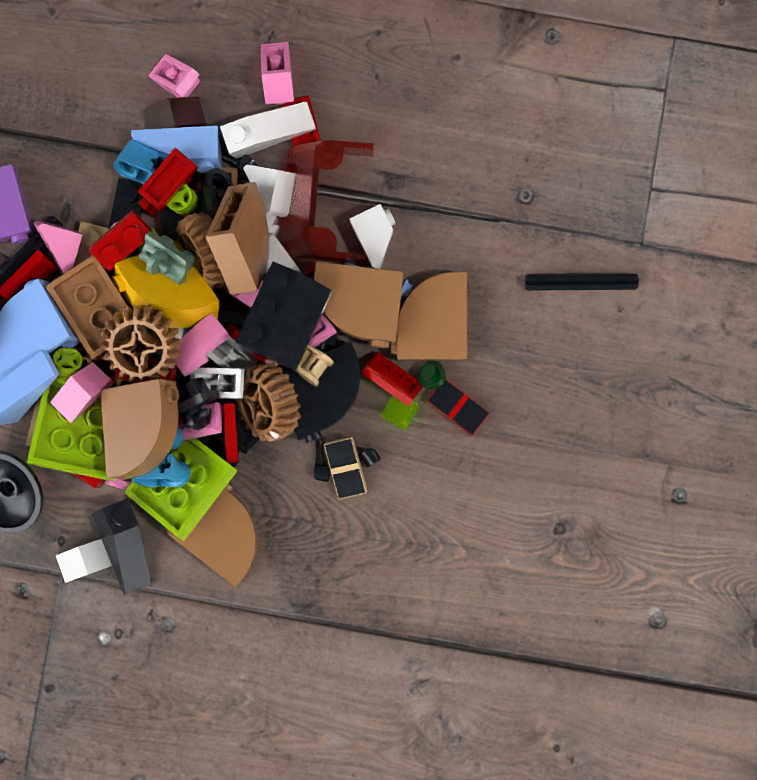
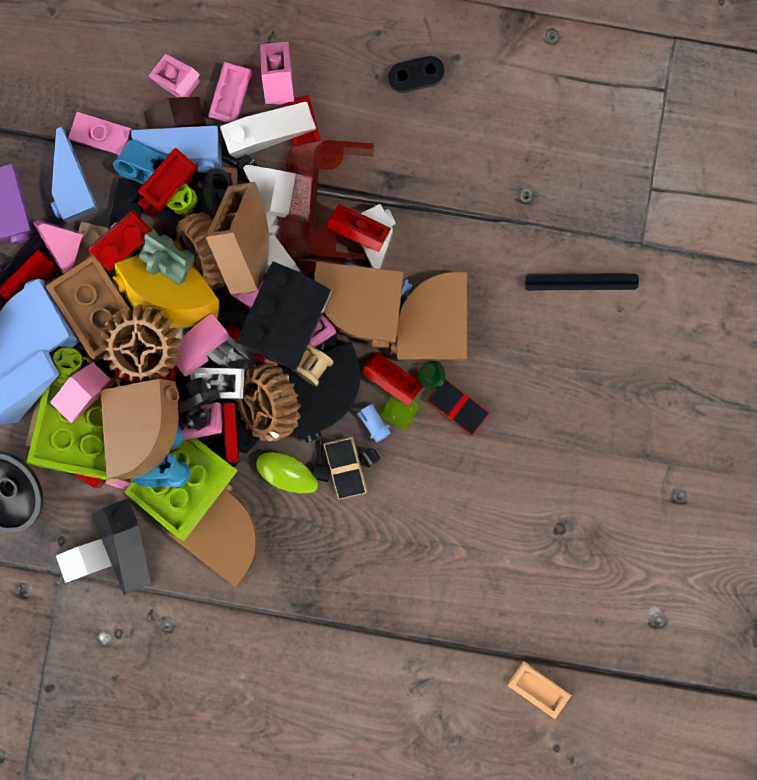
none -> light blue slope [51,127,99,224]
none -> bright pink plate [68,112,132,156]
none -> bright pink plate [208,62,252,124]
none -> lime arm [256,452,318,493]
none -> red plate [326,204,391,252]
none -> light blue pin [357,404,391,443]
none -> black plate [388,56,445,93]
none -> light nougat tile [507,661,572,719]

